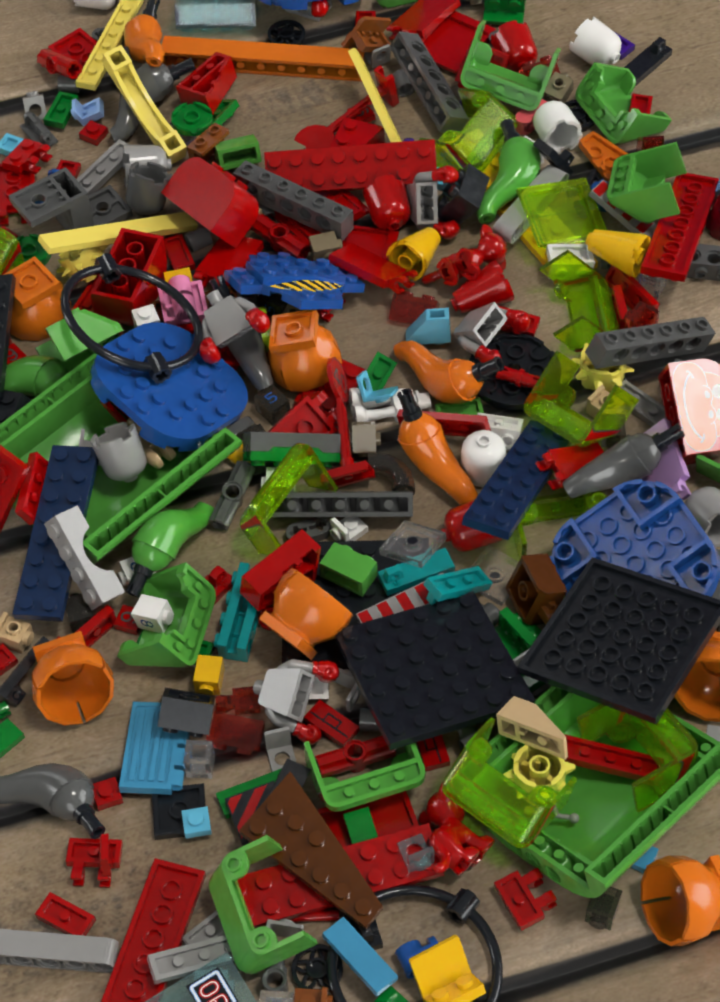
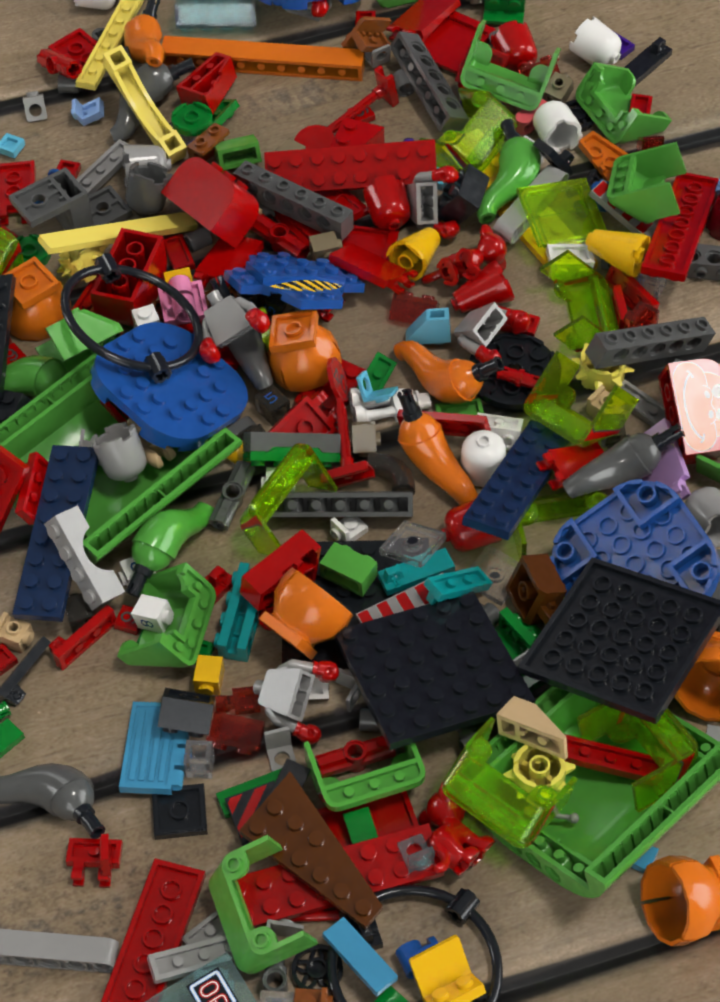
red plate [2,138,52,174] -> none
dark grey hinge [20,112,58,146] -> none
orange plate [32,631,114,726] -> none
red plate [35,892,96,936] -> none
green plate [43,91,79,129] -> none
red plate [79,120,109,146] -> none
red plate [93,777,123,811] -> none
medium azure plate [181,806,212,839] -> none
black wheel [268,20,305,45] -> none
dark grey beam [286,517,331,542] -> none
red tile [304,699,359,748] -> none
light yellow tile [348,48,402,142] -> none
red tile [416,735,450,772] -> none
red plate [494,868,557,931] -> none
clear smoke brick [585,887,623,930] -> none

